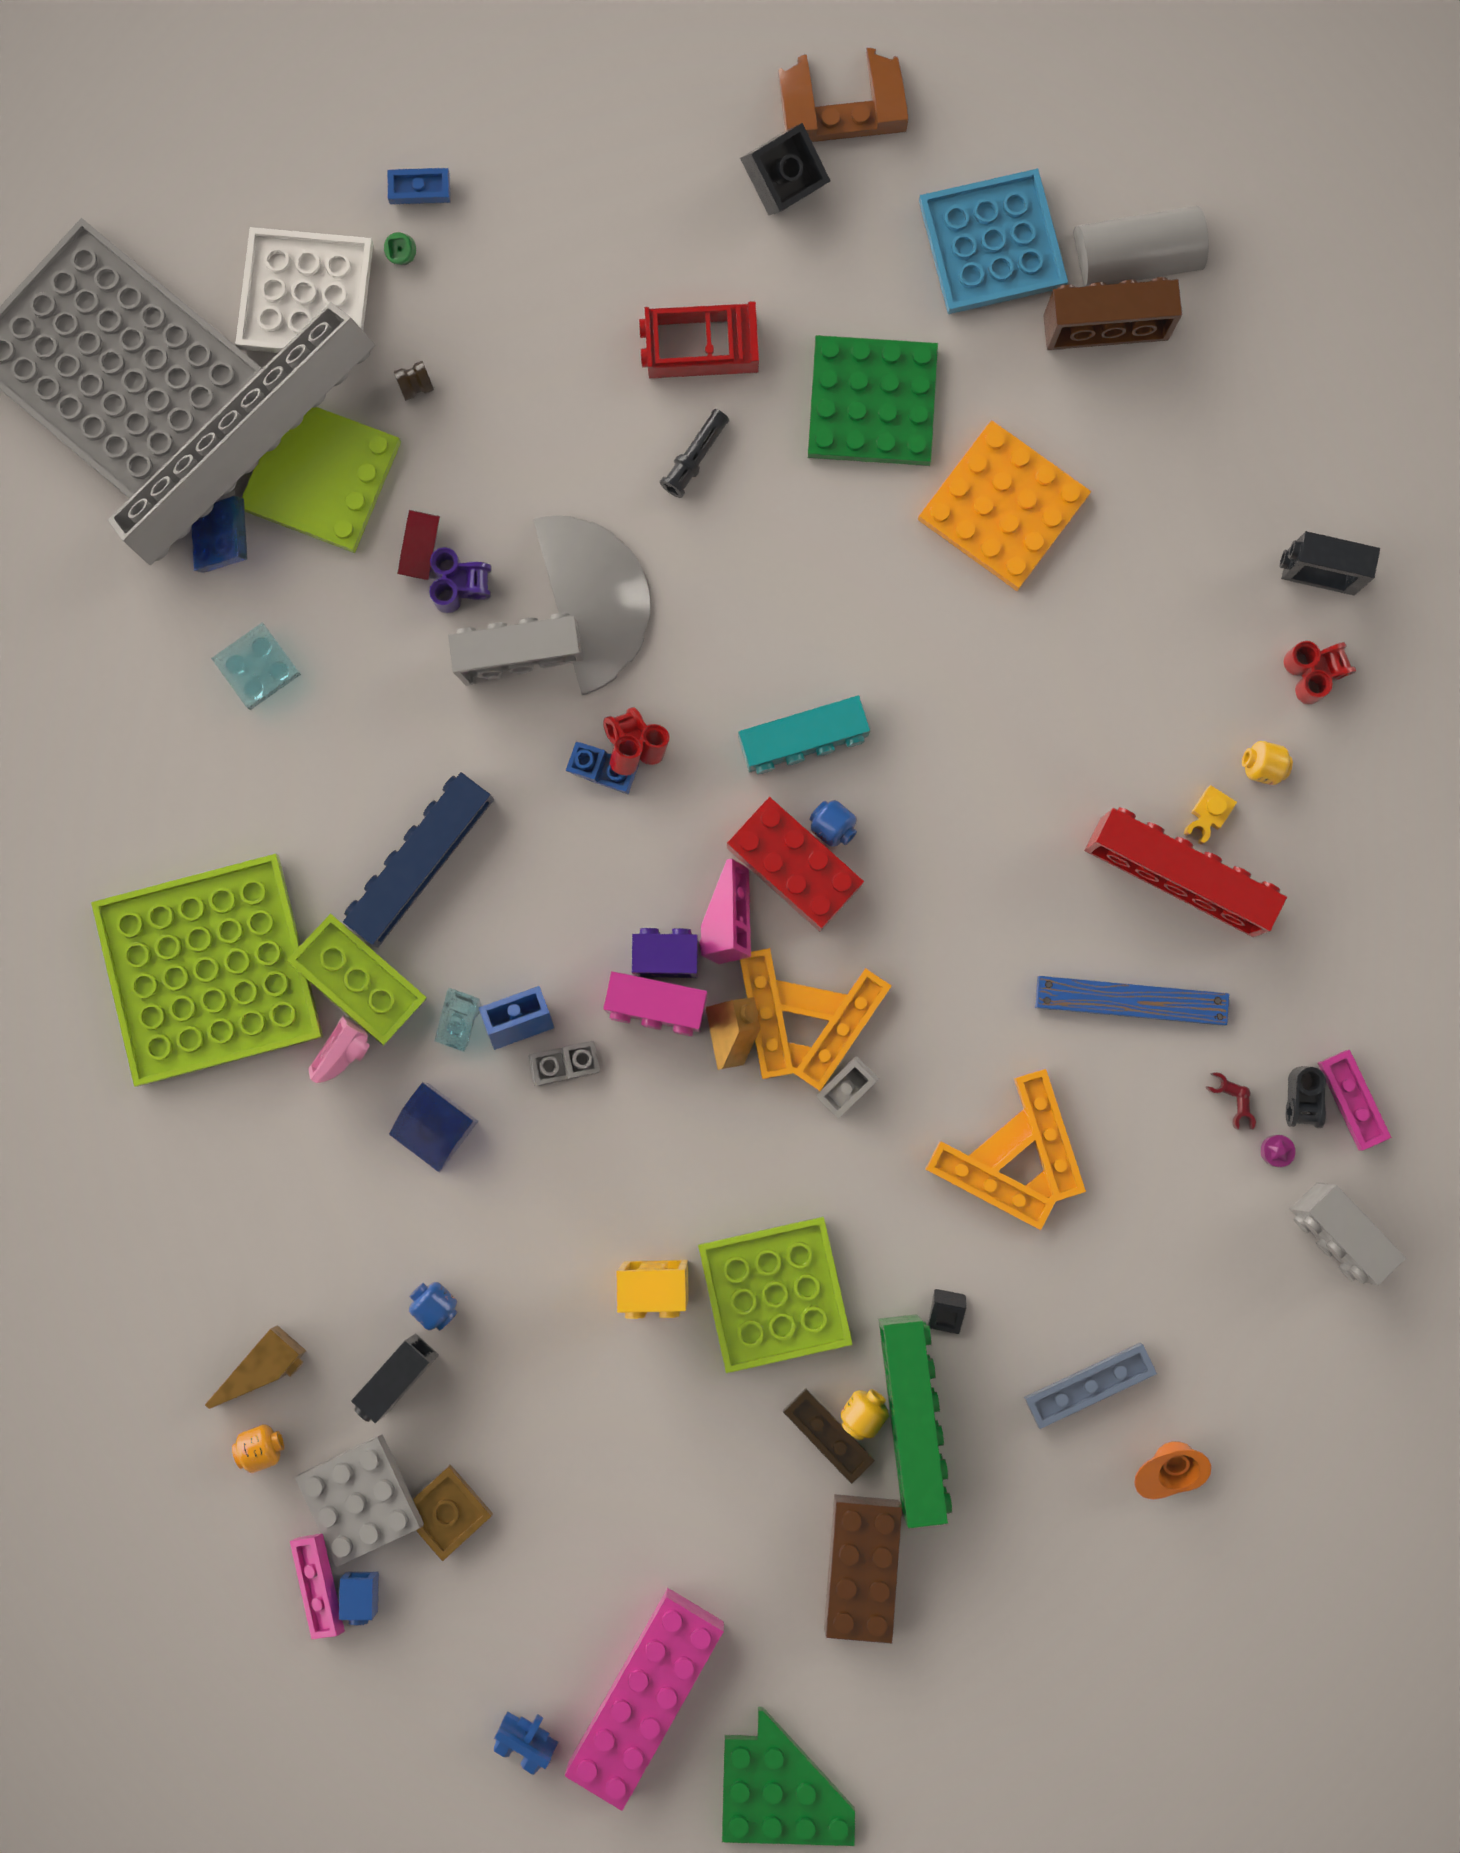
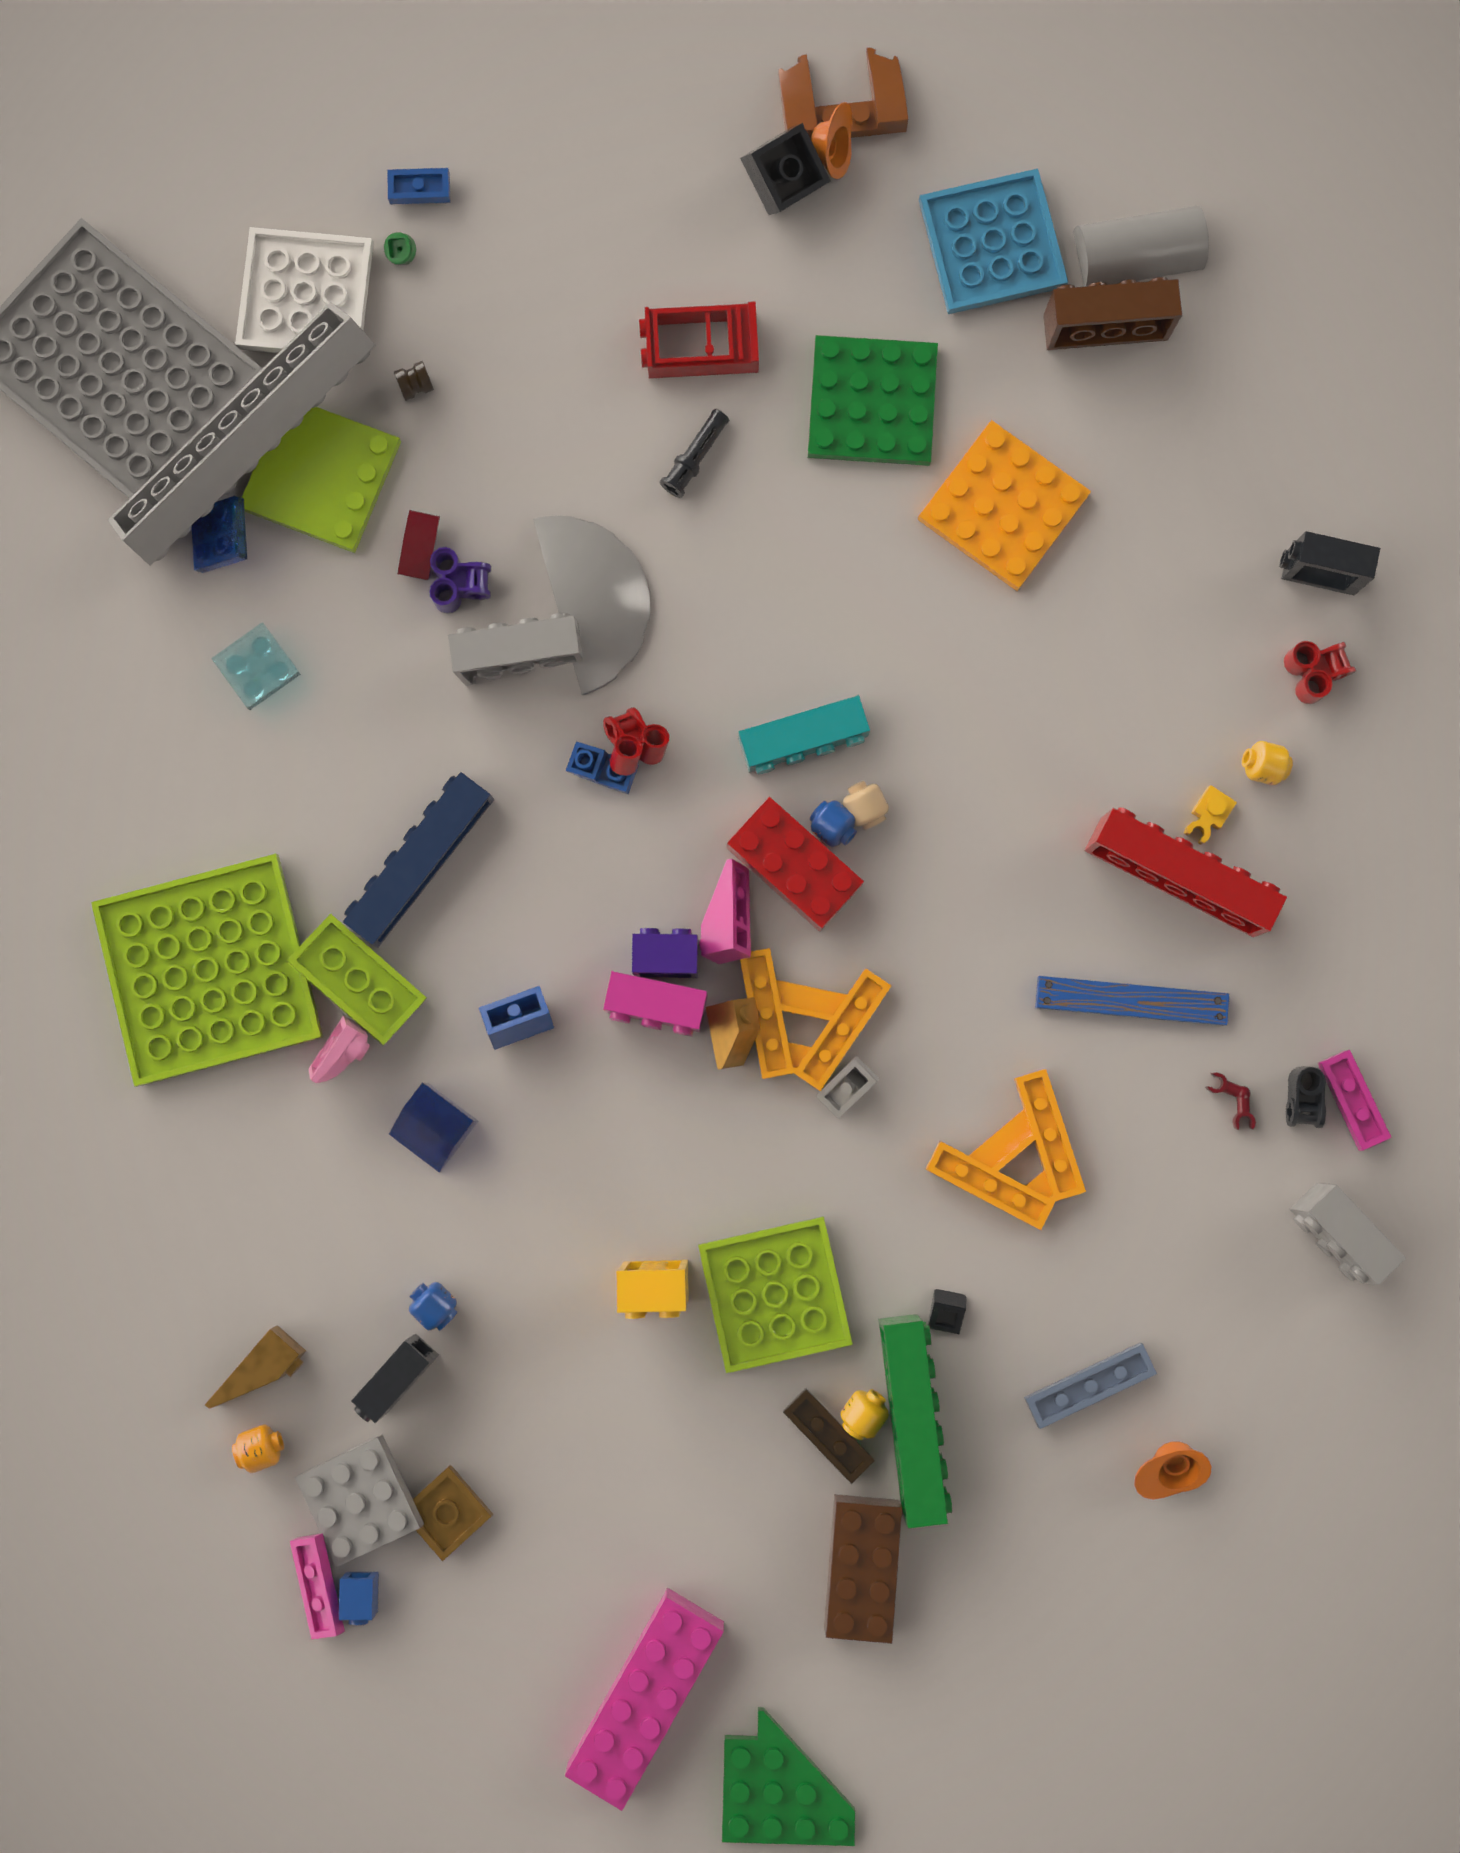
clear light blue slope [434,988,482,1052] -> none
blue hips [494,1711,558,1775] -> none
light grey slope [528,1041,600,1086] -> none
magenta tile [1261,1135,1296,1167] -> none
none -> orange piece [811,102,852,179]
none -> tan head [843,781,889,830]

